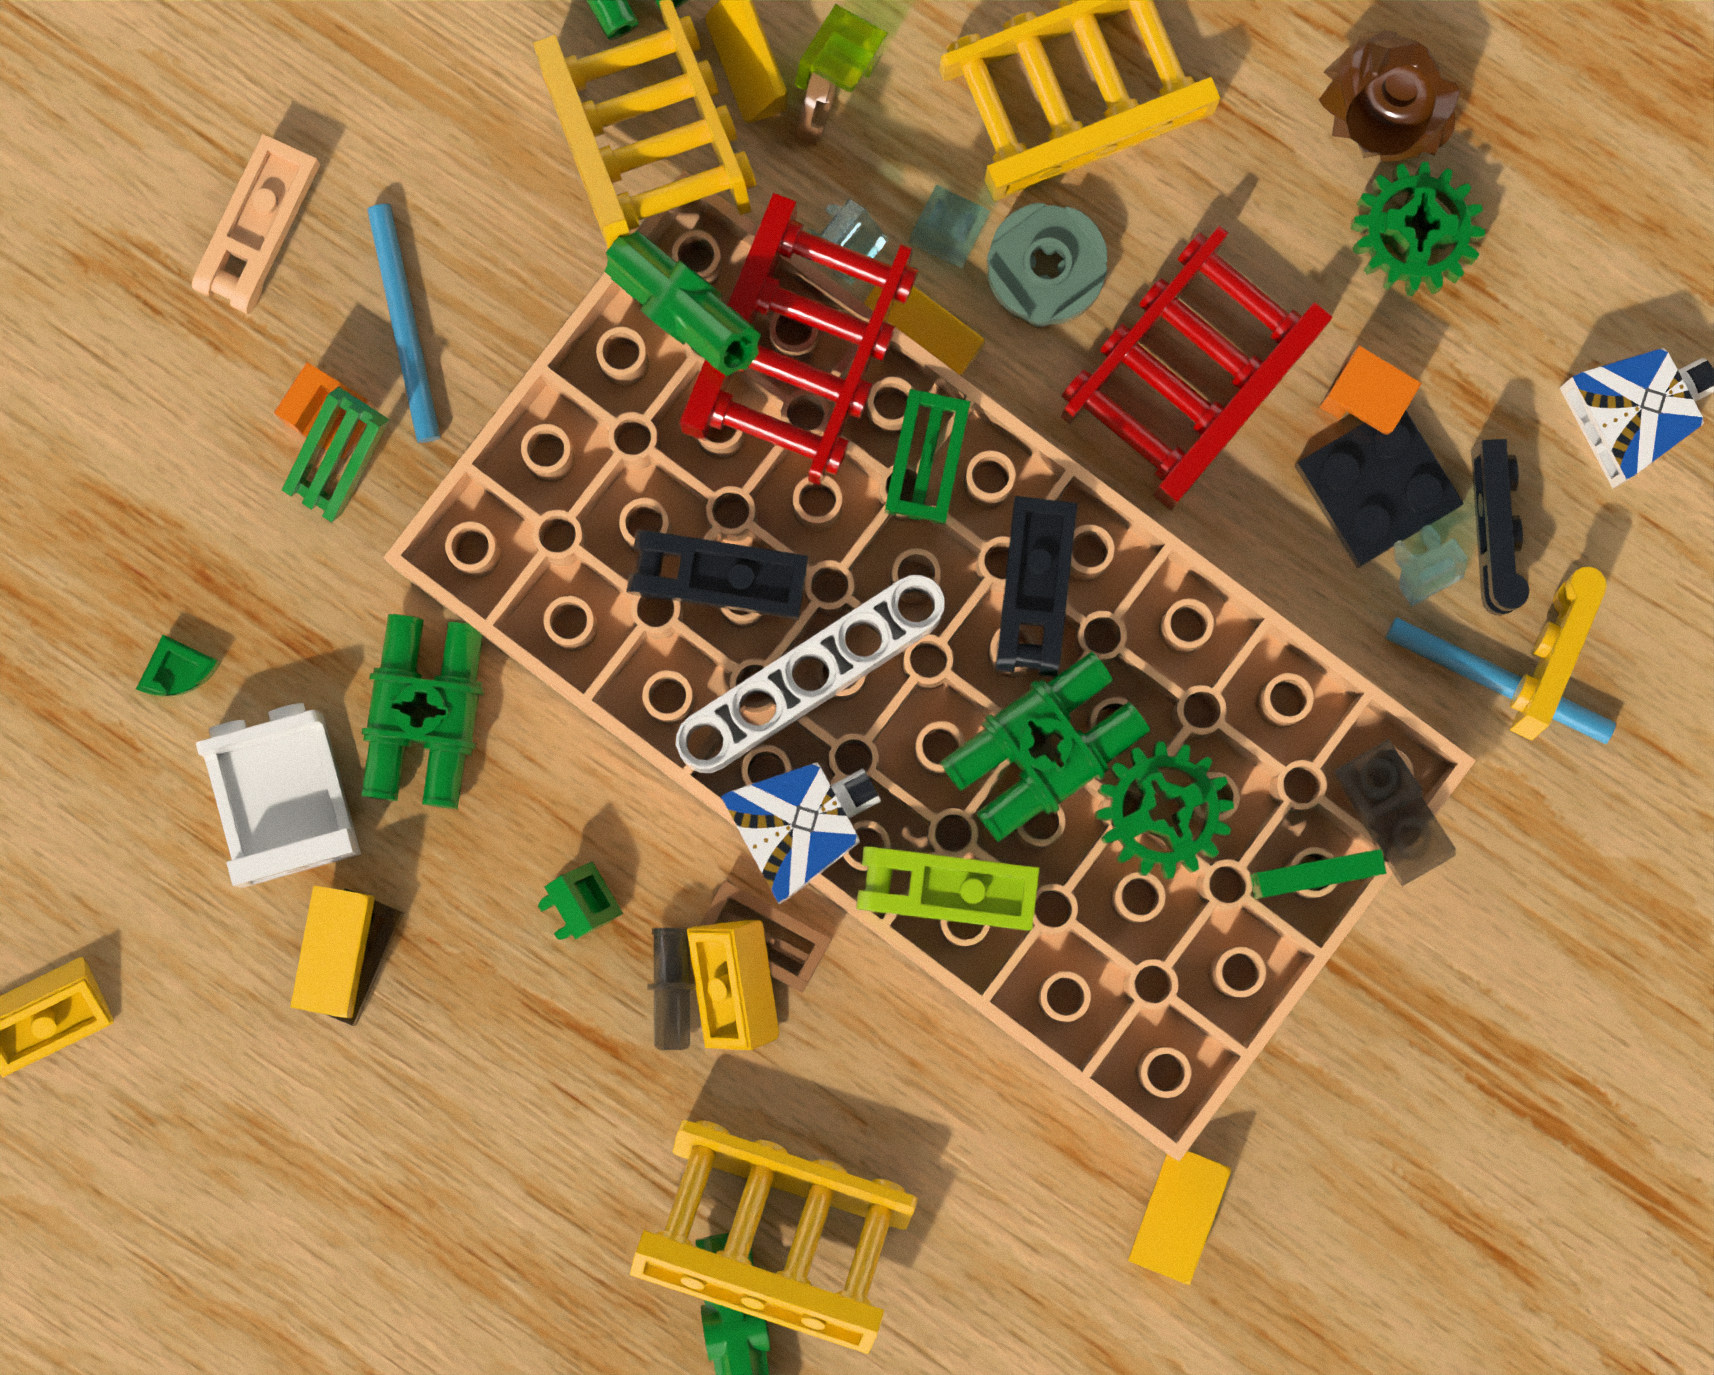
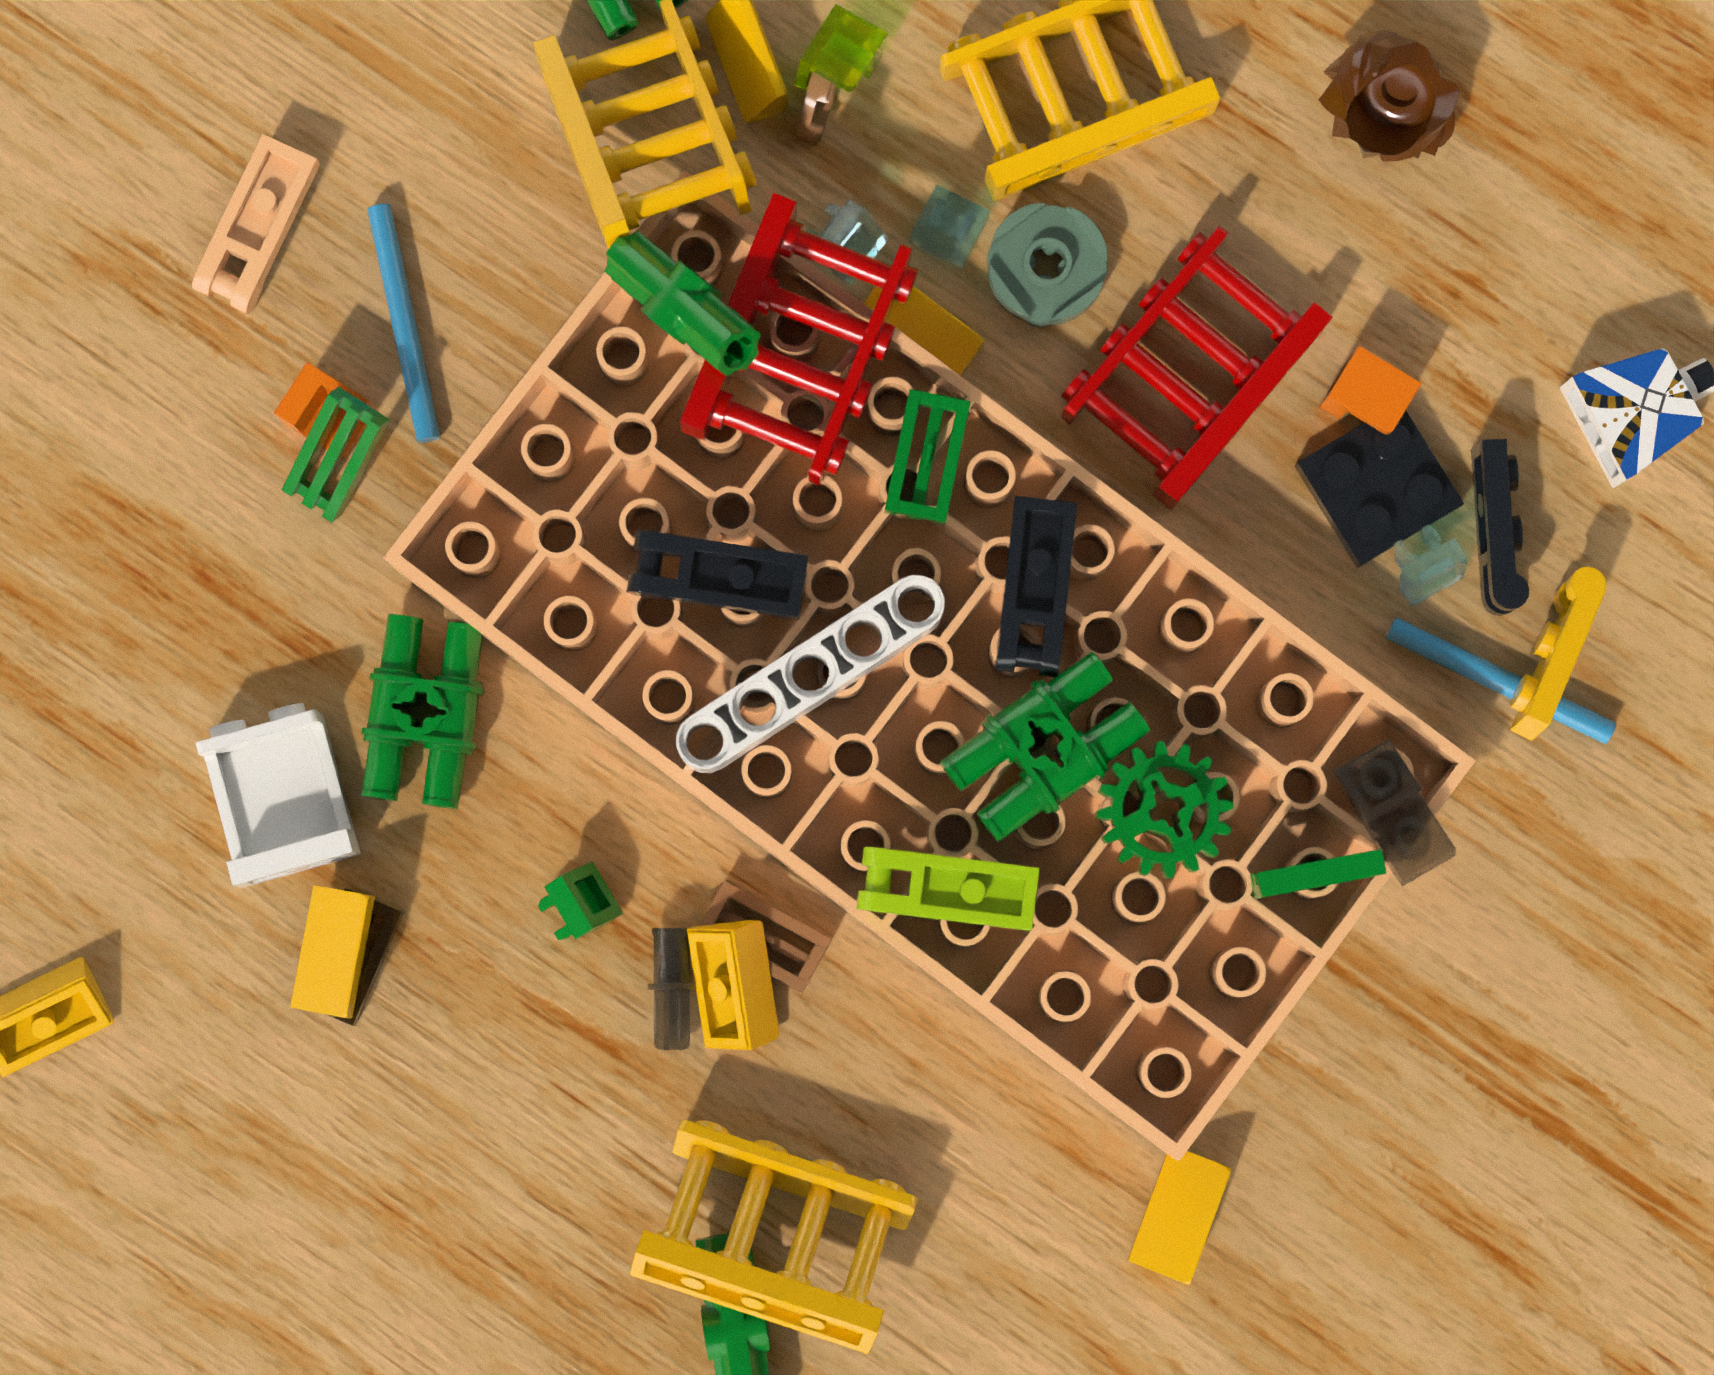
green tile [136,635,221,697] -> none
torso [721,762,881,904] -> none
green gear [1350,161,1486,296] -> none

